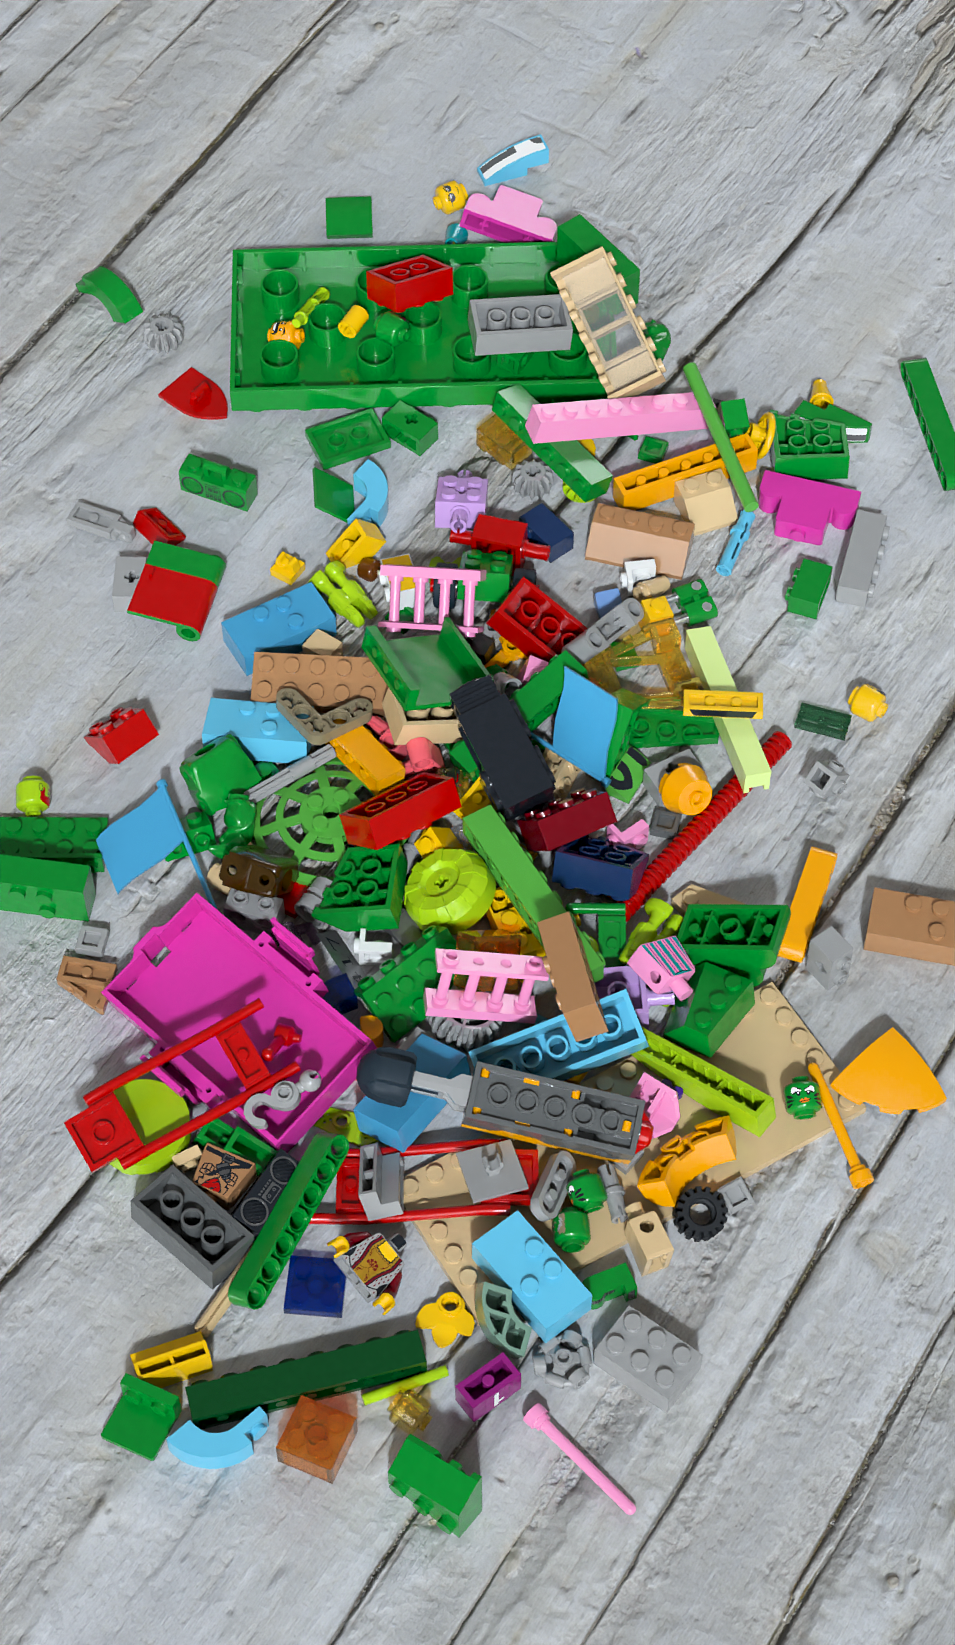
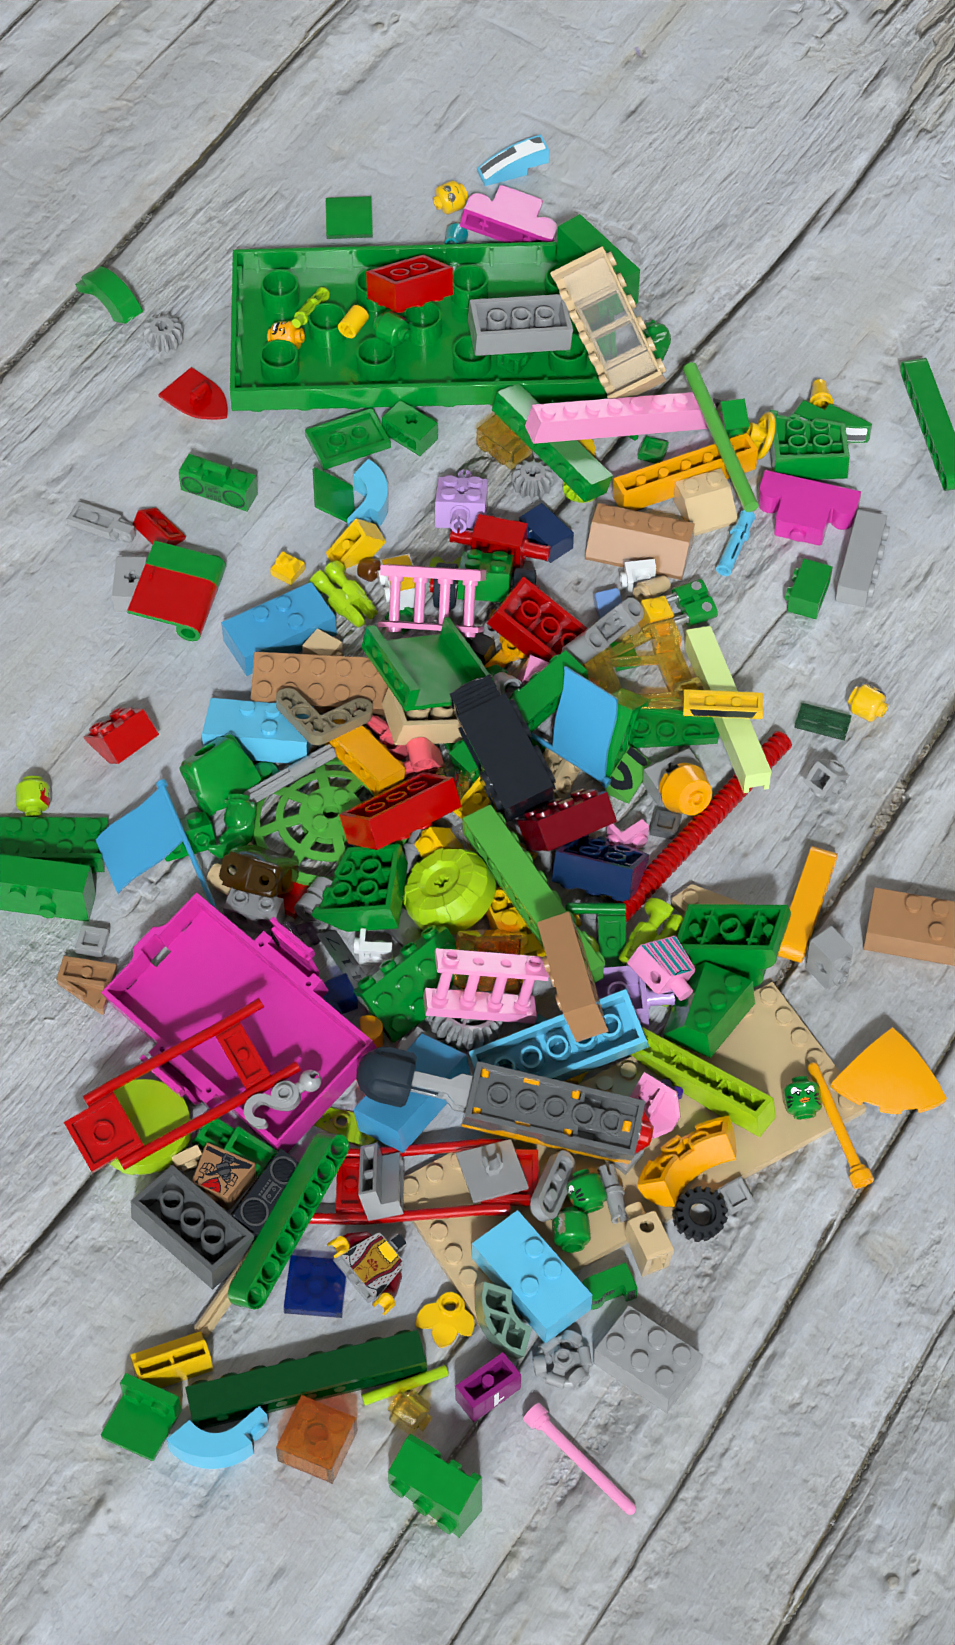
red piece [261,1024,302,1062] -> none

